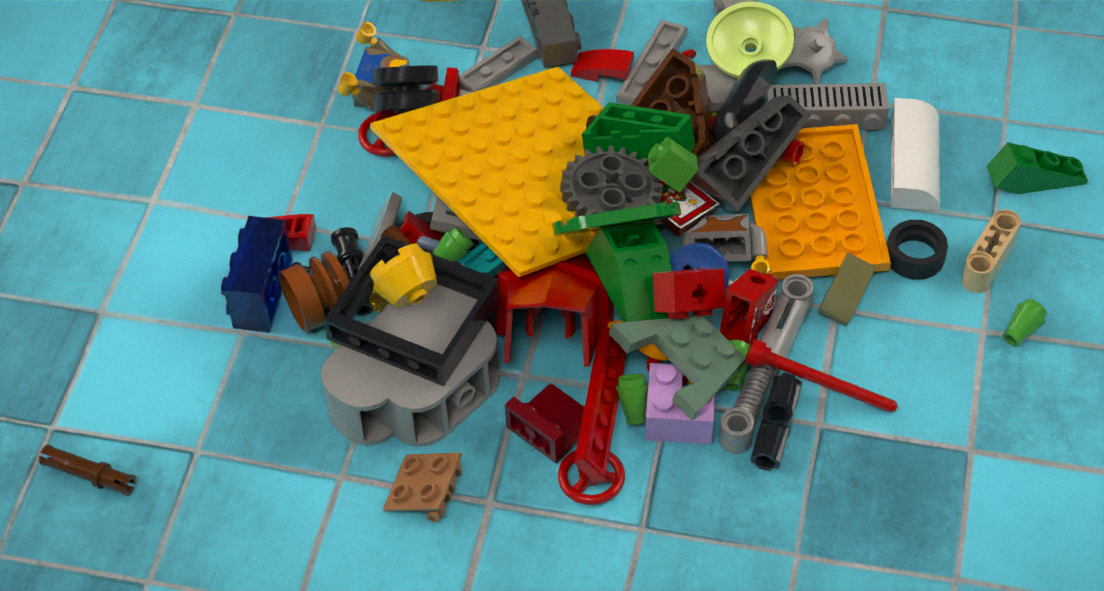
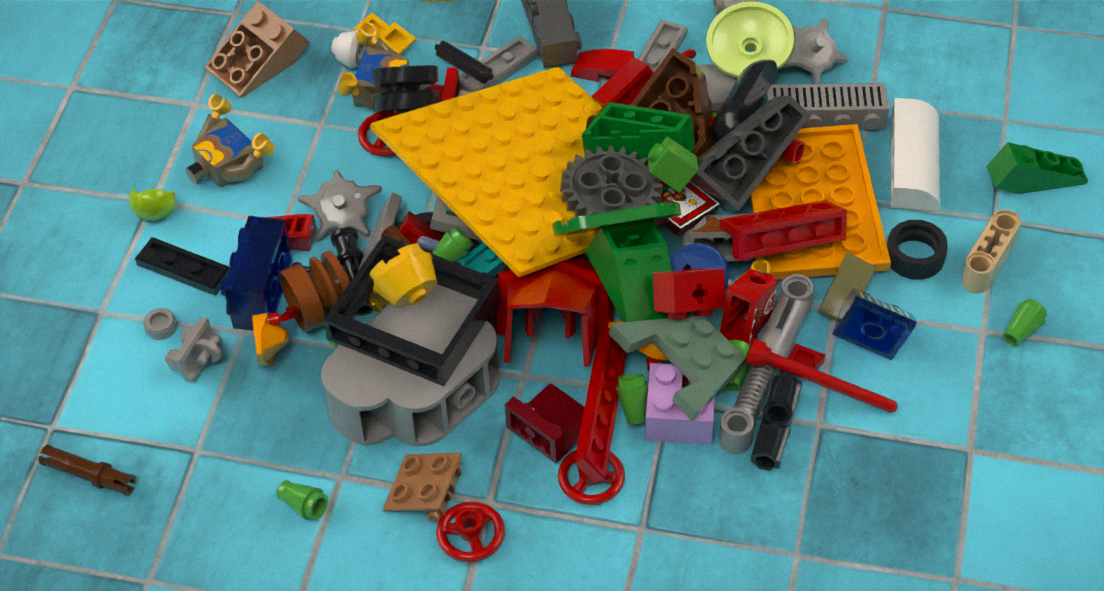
none -> lime hair [129,189,176,221]
none -> black tile [135,237,232,296]
none -> light grey tile [143,308,177,340]
none -> light grey hips [165,317,222,383]
none -> torso [186,93,274,187]
none -> medium nougat slope [205,1,310,98]
none -> light orange piece [252,306,300,366]
none -> bright green cone [276,480,328,520]
none -> light grey piece [298,170,382,241]
none -> white cone [331,30,366,69]
none -> yellow slope [353,13,416,55]
none -> black axle [434,41,494,84]
none -> red piece [436,502,505,562]
none -> red panel [592,57,654,107]
none -> red fence [719,200,847,261]
none -> red tile [782,343,826,375]
none -> clear blue slope [832,288,917,360]

